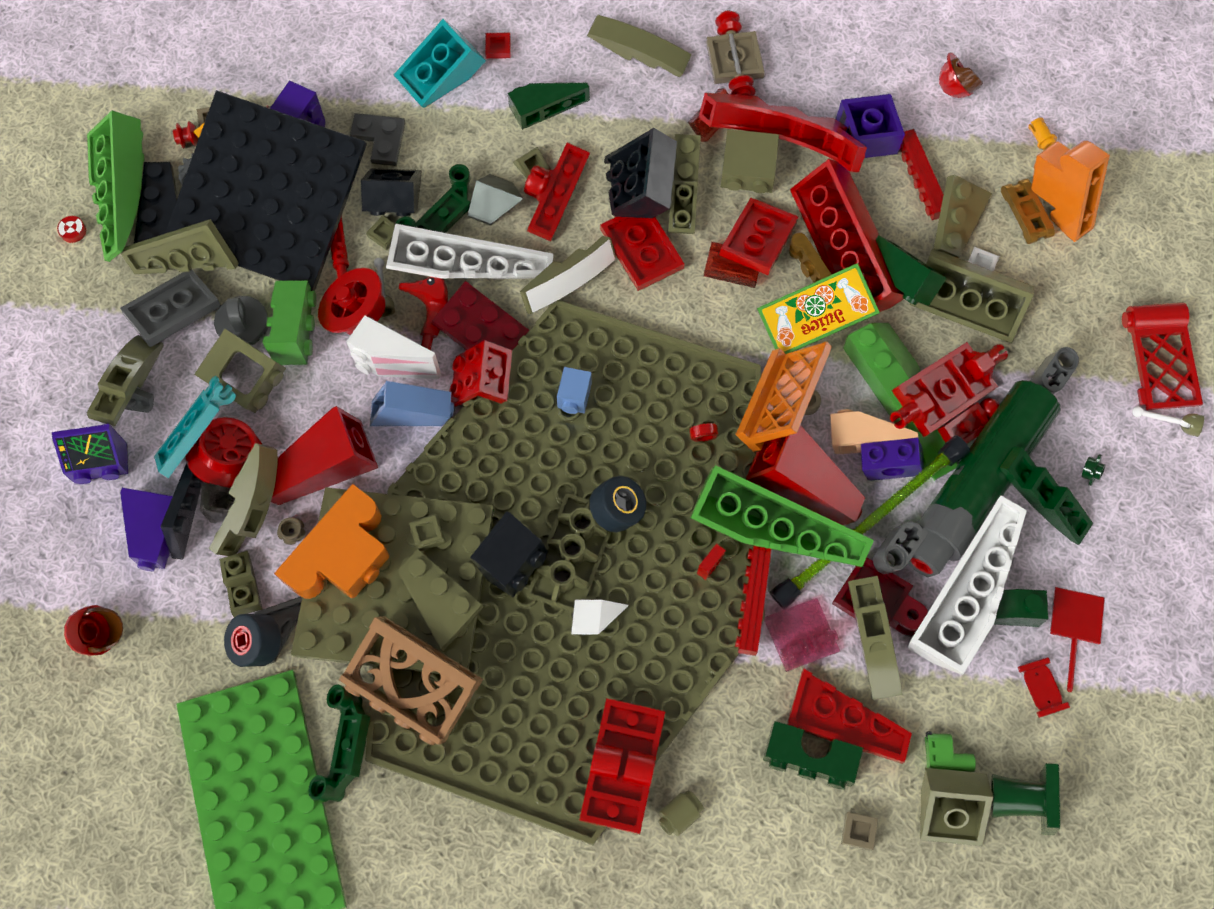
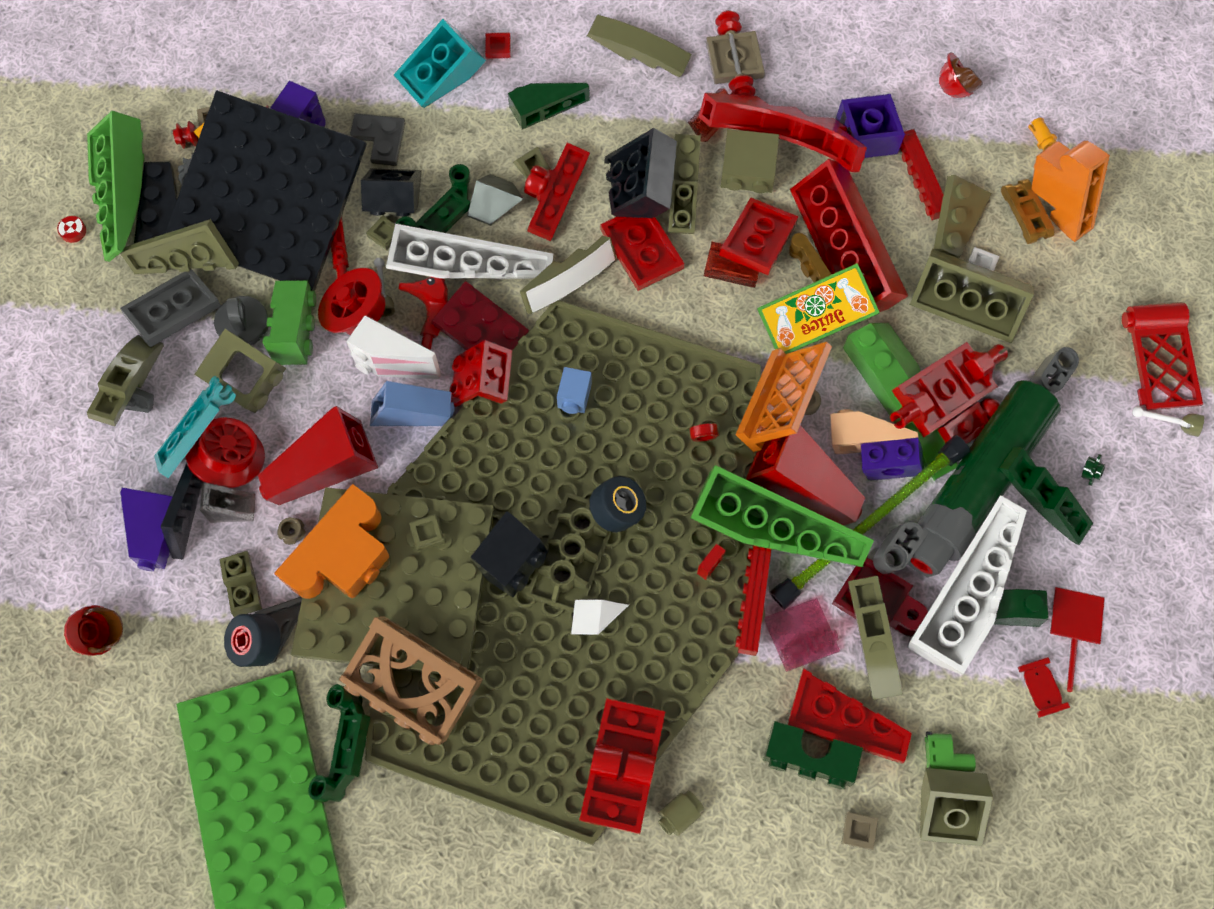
slope [52,424,128,484] -> none
olive slope [209,443,278,556] -> none
olive wing [397,549,483,651] -> none
dark green slope [876,235,947,306] -> none
dark green plant [991,763,1060,835] -> none

